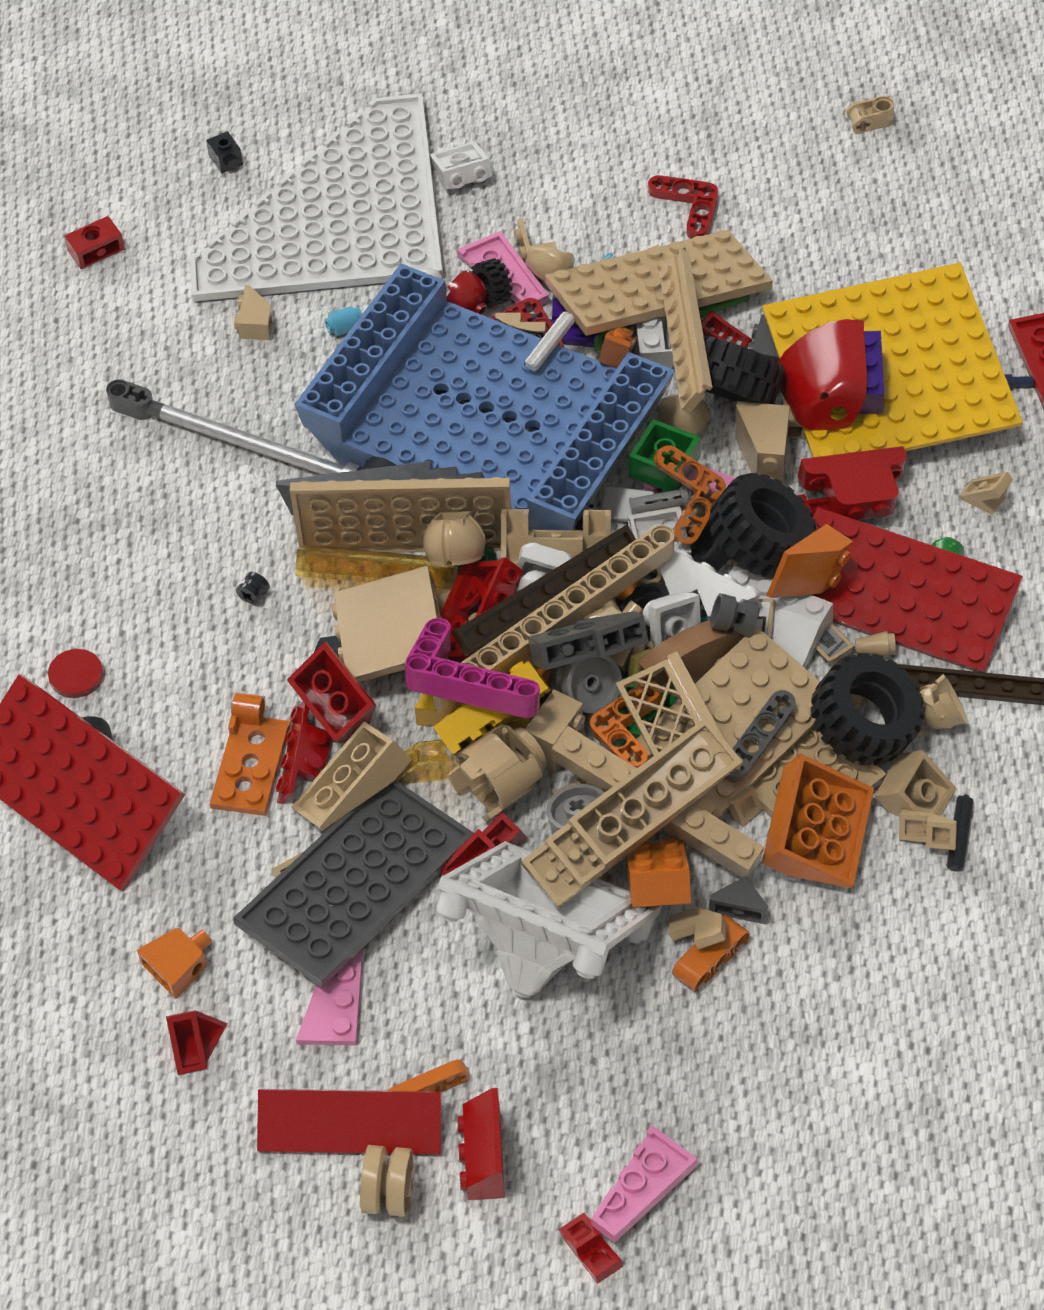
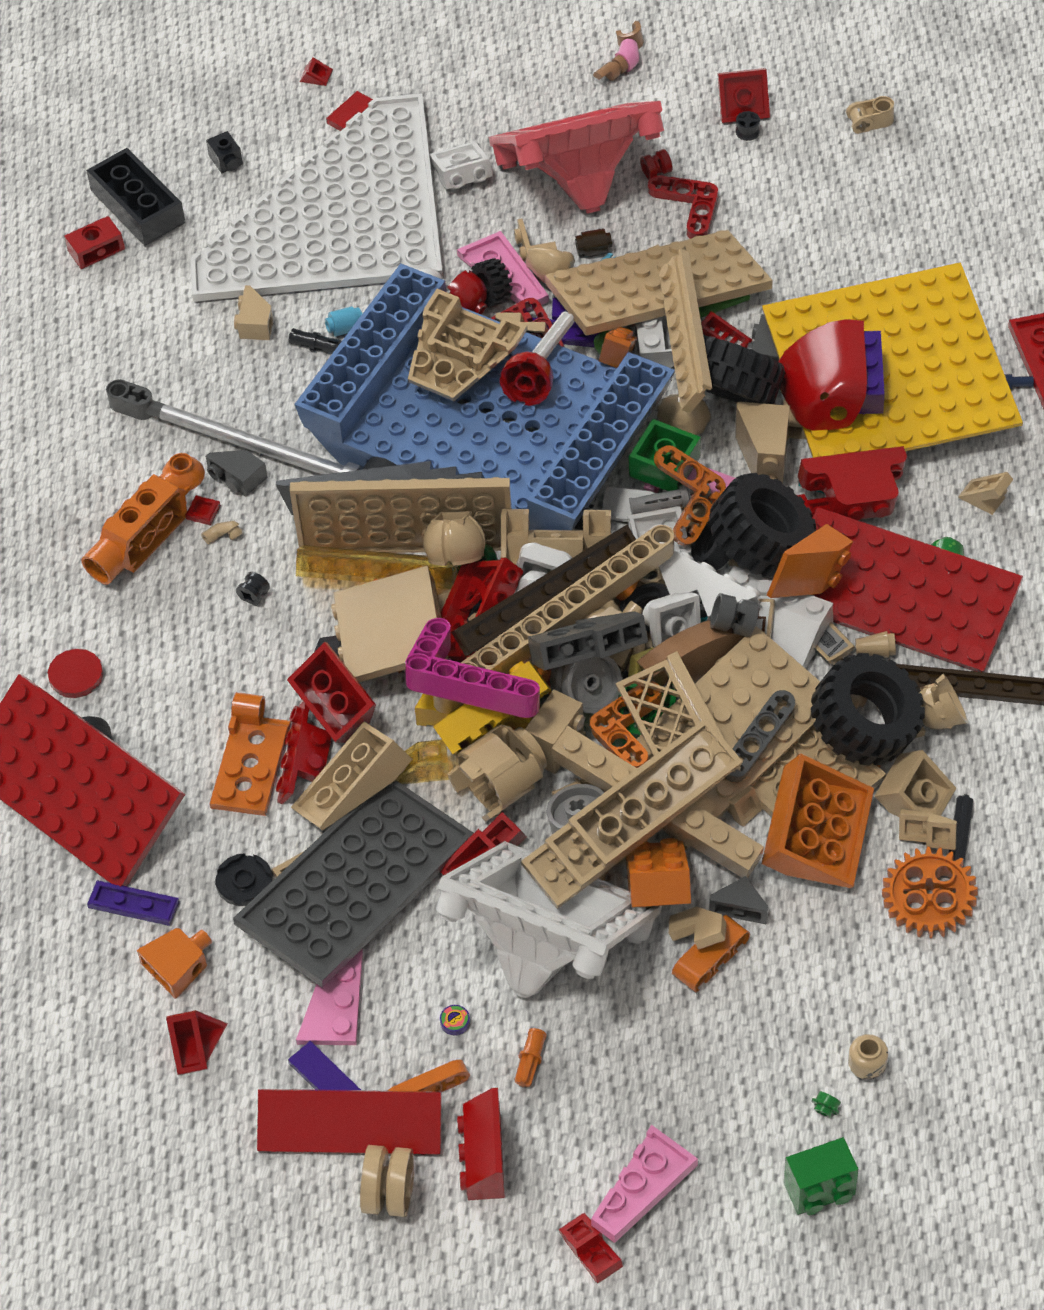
none -> orange brick [81,453,205,585]
none -> black brick [86,148,185,246]
none -> dark purple tile [87,880,179,926]
none -> red tile [185,495,221,526]
none -> tan arm [201,521,242,545]
none -> dark grey slope [205,450,268,497]
none -> black tile [215,853,272,906]
none -> black pin [288,328,342,354]
none -> dark purple tile [288,1041,361,1090]
none -> red slope [300,57,333,86]
none -> red tile [326,91,373,131]
none -> tan wedge [408,289,528,401]
none -> tile [440,1005,470,1036]
none -> coral piece [488,101,664,213]
none -> red cylinder [500,351,554,406]
none -> orange axle [514,1028,547,1088]
none -> dark brown brick [575,228,612,257]
none -> medium nougat piece [593,21,644,81]
none -> red wheel [640,149,673,180]
none -> red tile [717,68,770,123]
none -> black wheel [736,111,760,141]
none -> green brick [784,1137,859,1215]
none -> green plate [812,1091,841,1118]
none -> tan head [848,1034,888,1080]
none -> orange gear [882,847,978,938]

